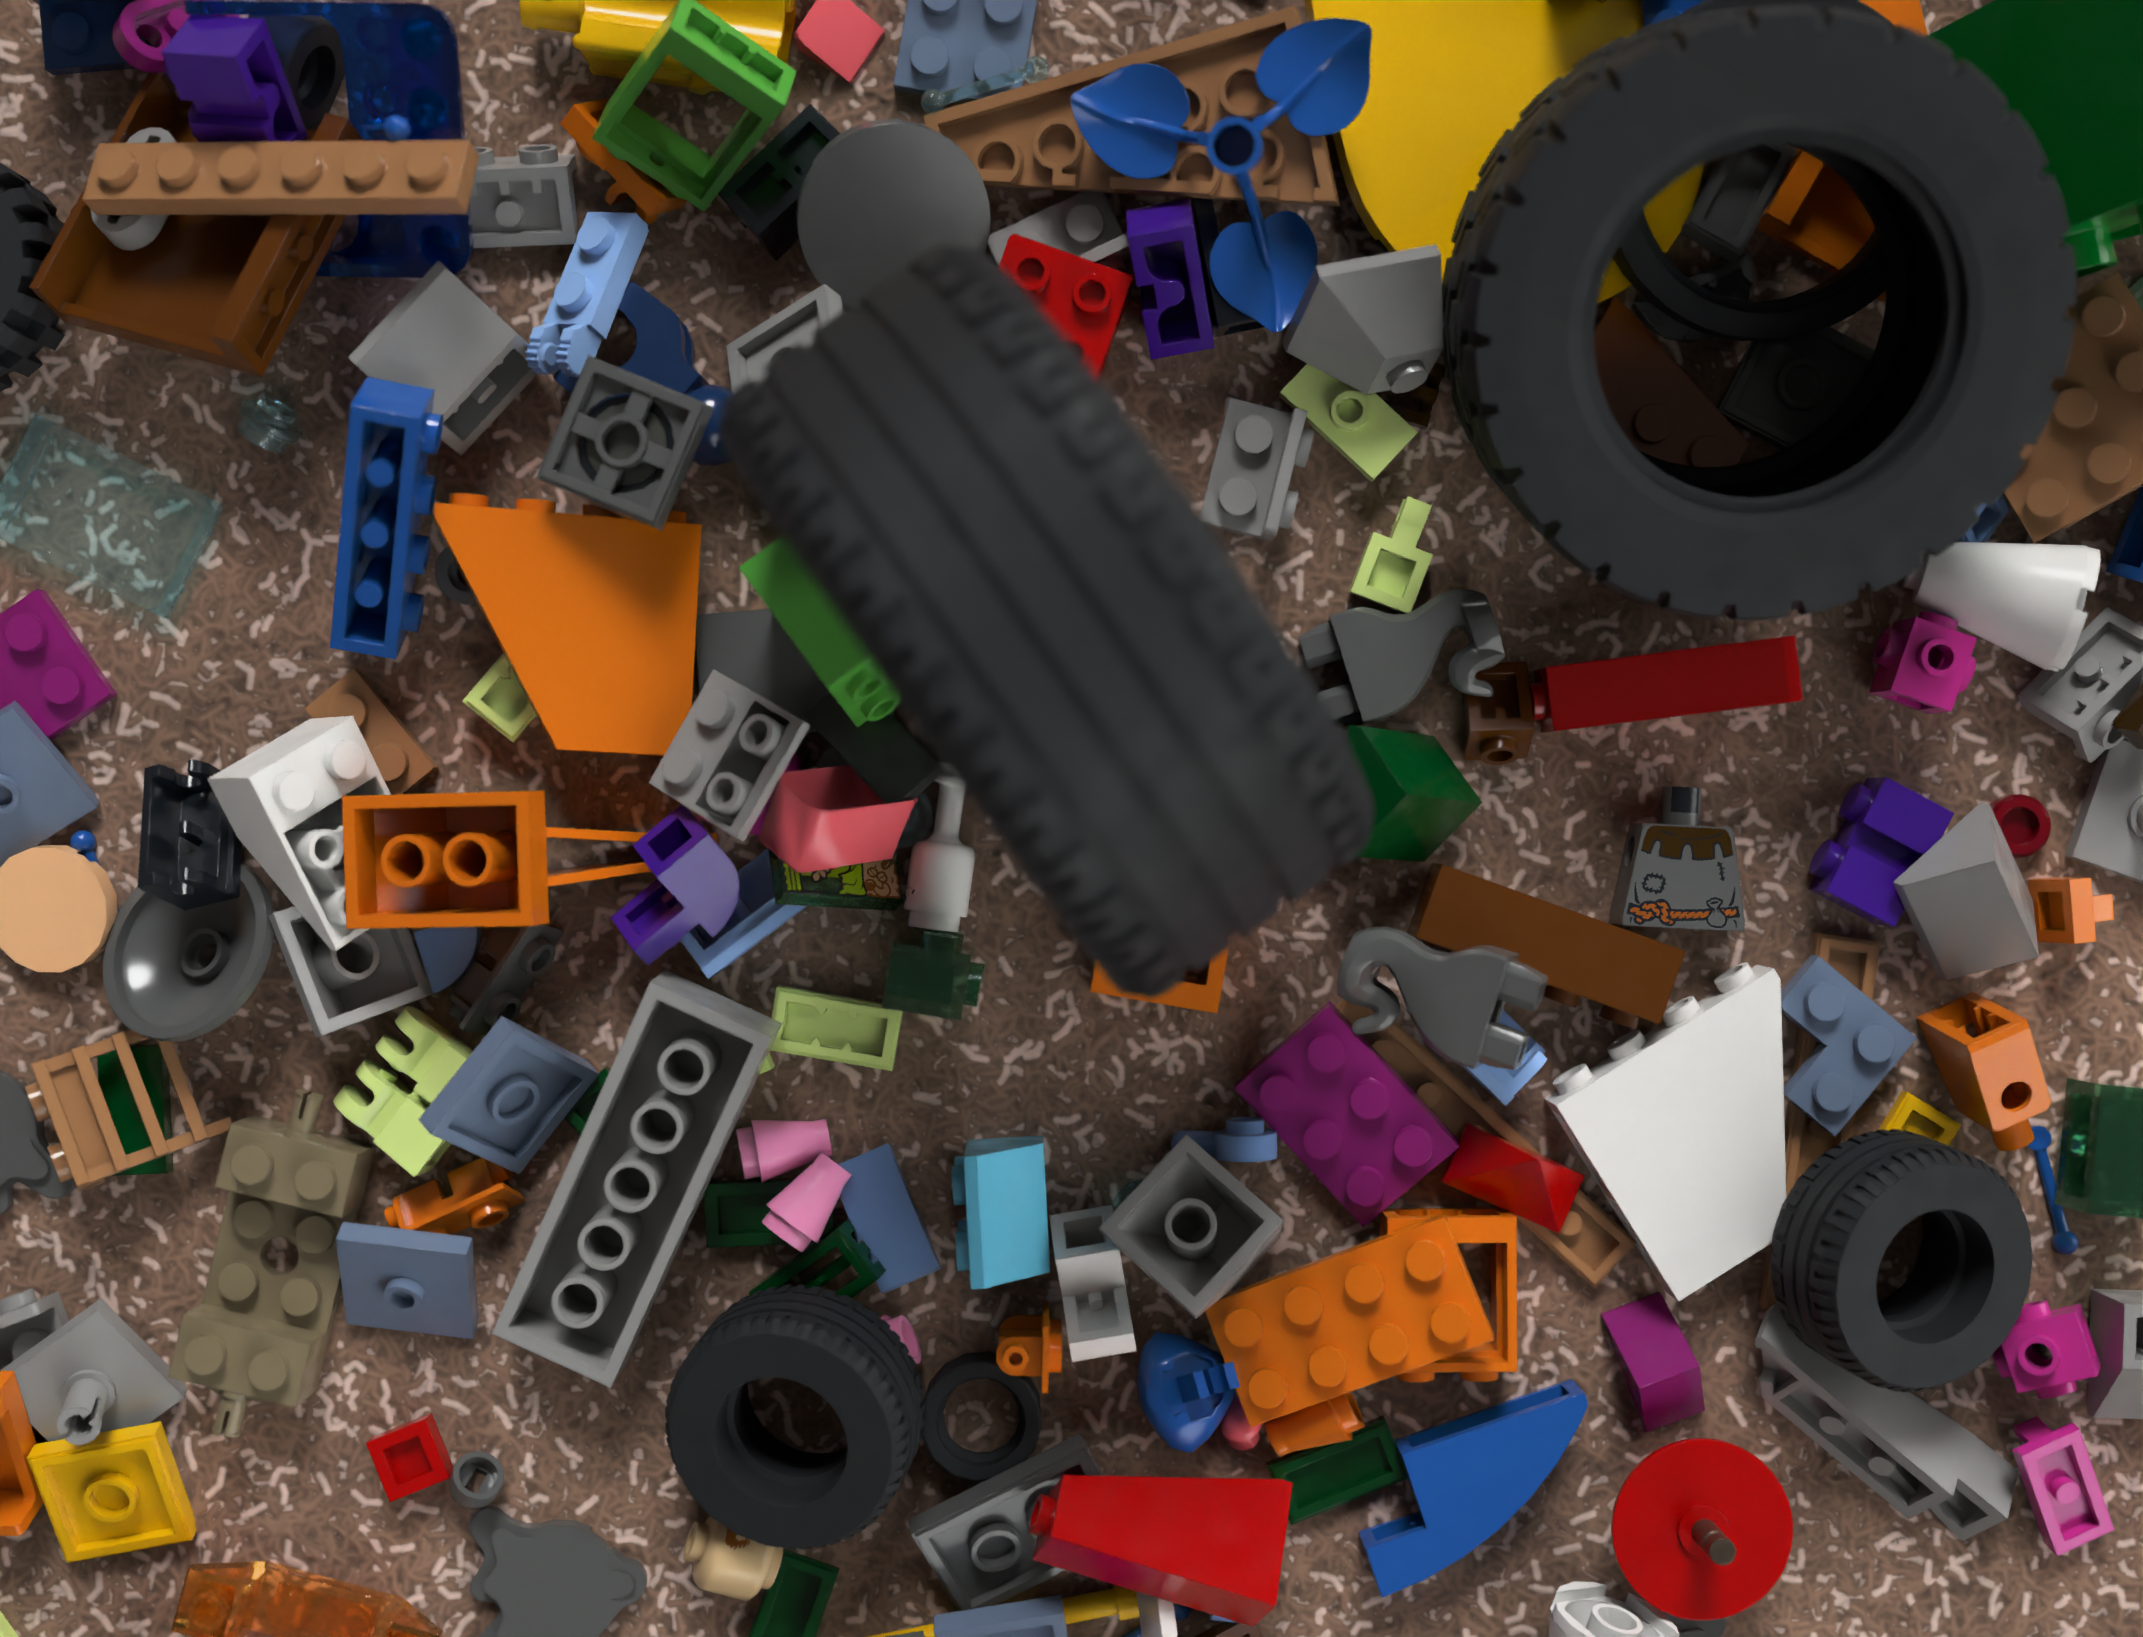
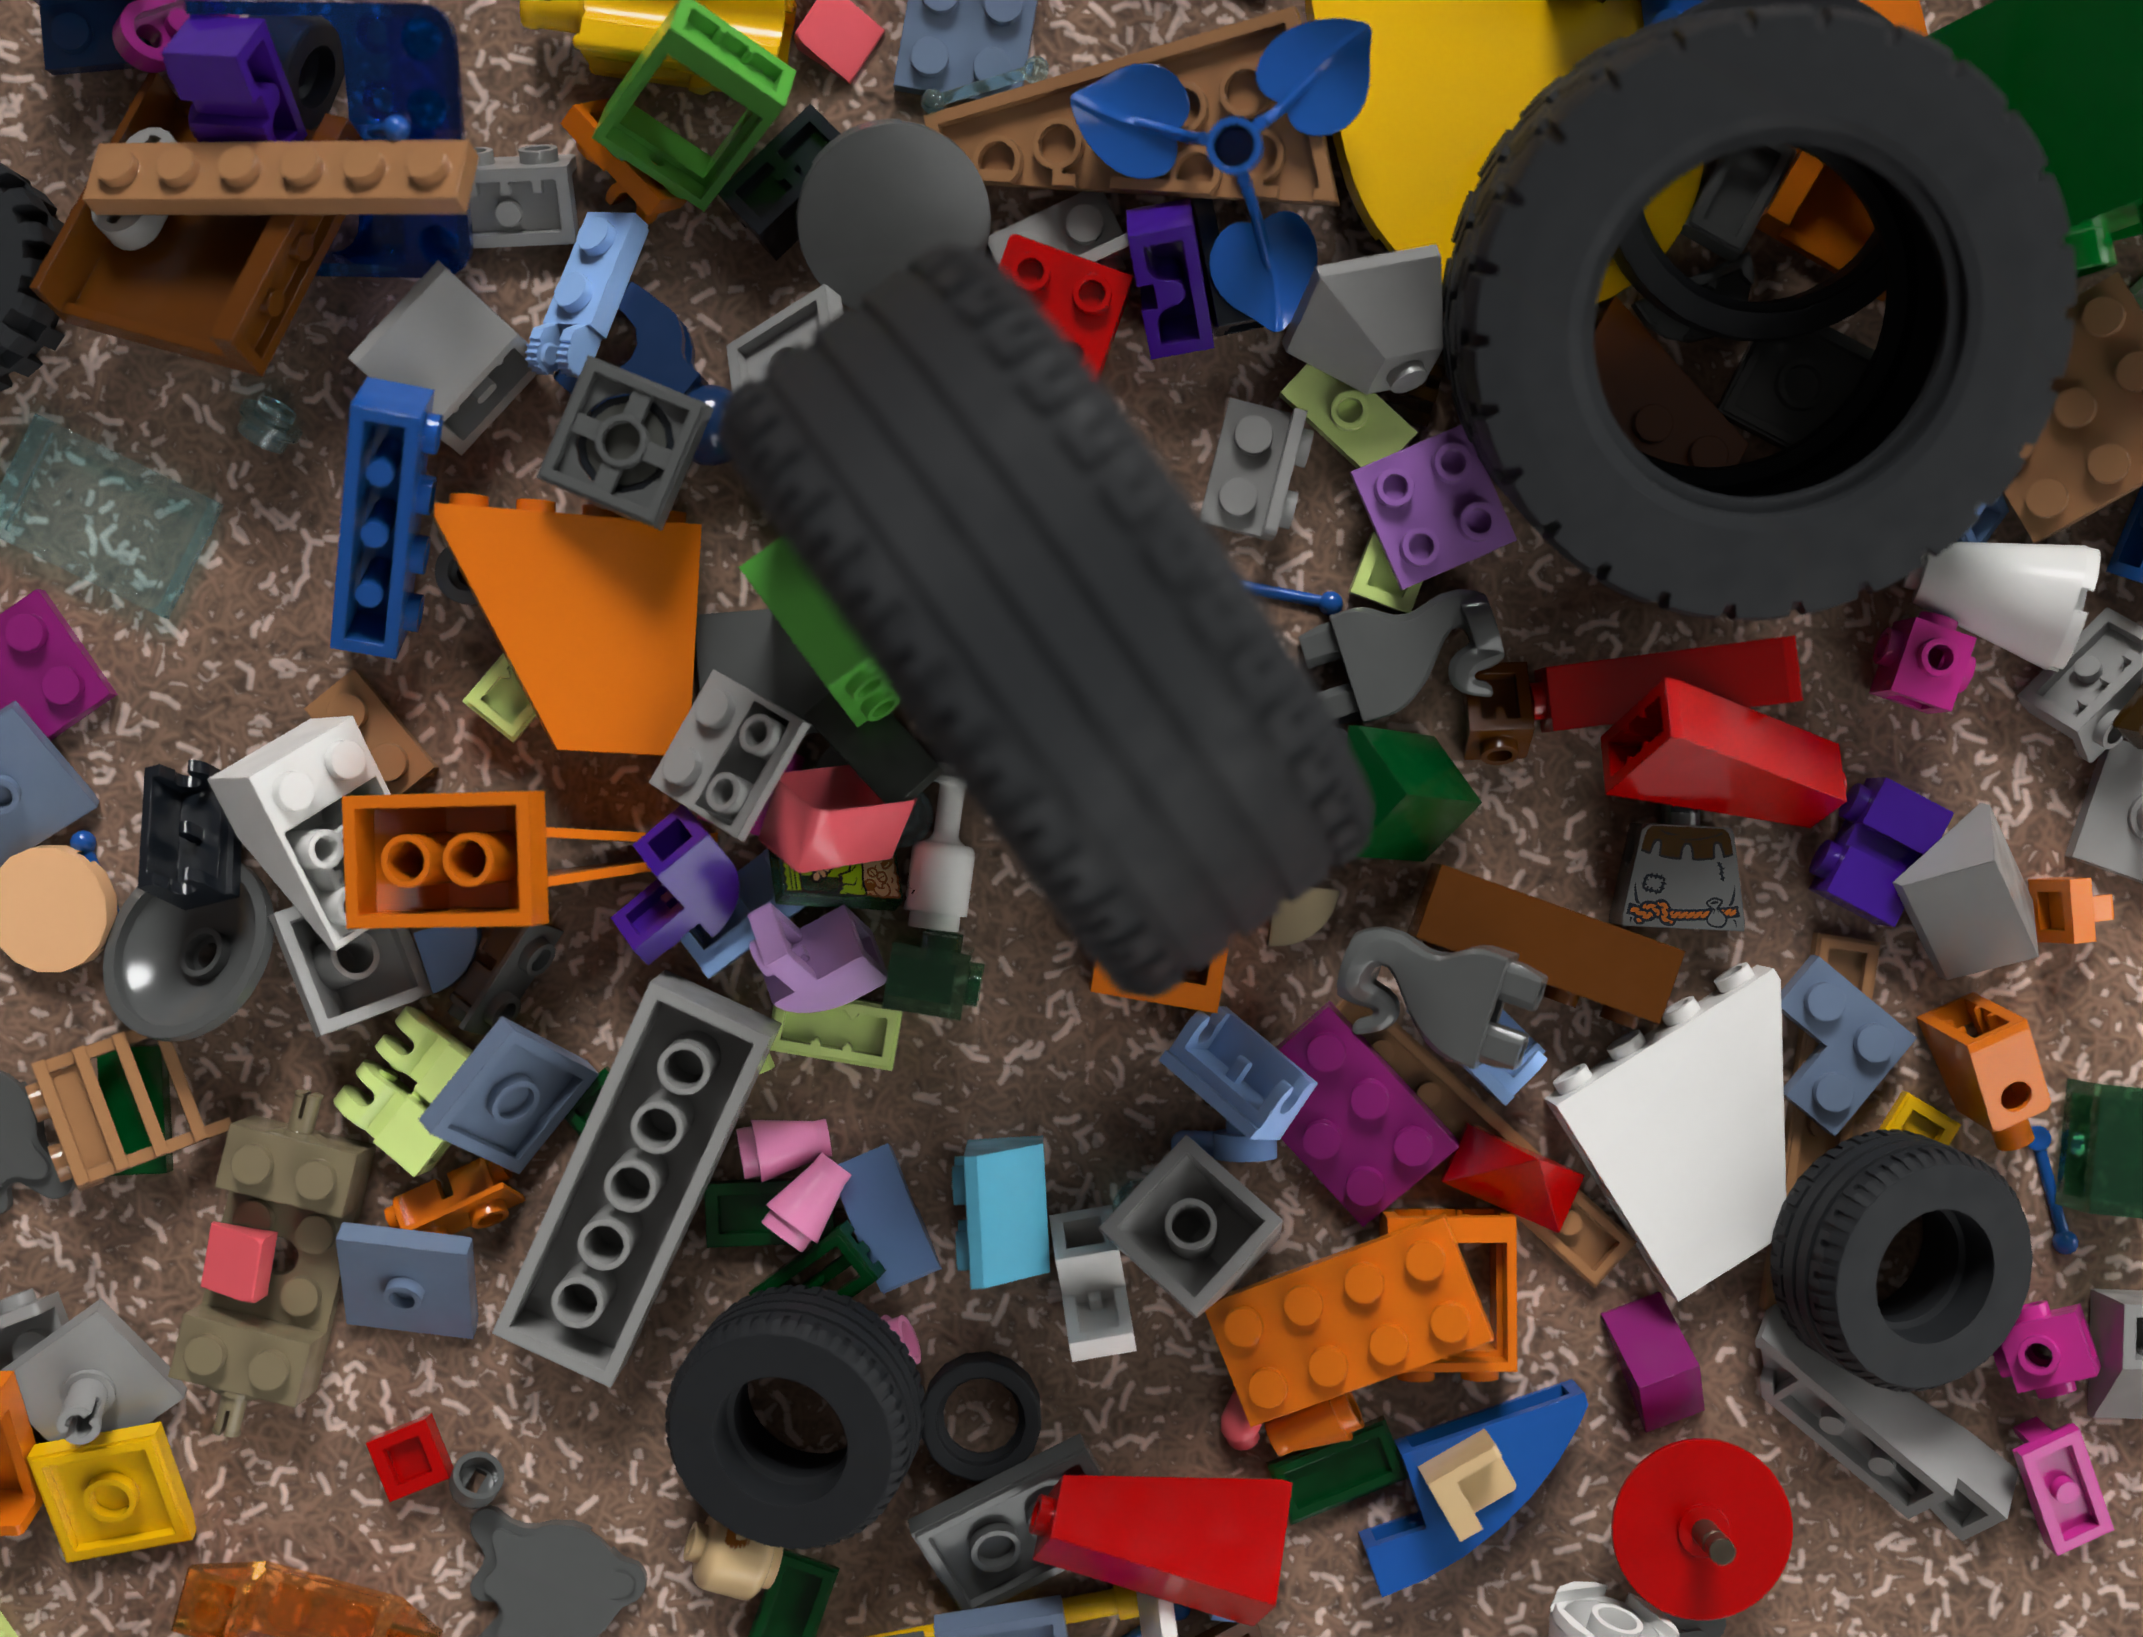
orange hinge [996,1301,1062,1393] -> none
blue piece [1136,1332,1240,1453] -> none
dark red tile [1990,794,2051,858] -> none
none -> coral slope [201,1221,278,1303]
none -> lavender brick [747,902,890,1013]
none -> light blue hinge [1159,1006,1318,1140]
none -> blue hinge [1246,581,1343,616]
none -> dark tan tile [1267,887,1339,947]
none -> medium lavender hinge [1350,425,1517,590]
none -> tan panel [1418,1428,1516,1542]
none -> red slope [1600,677,1847,828]

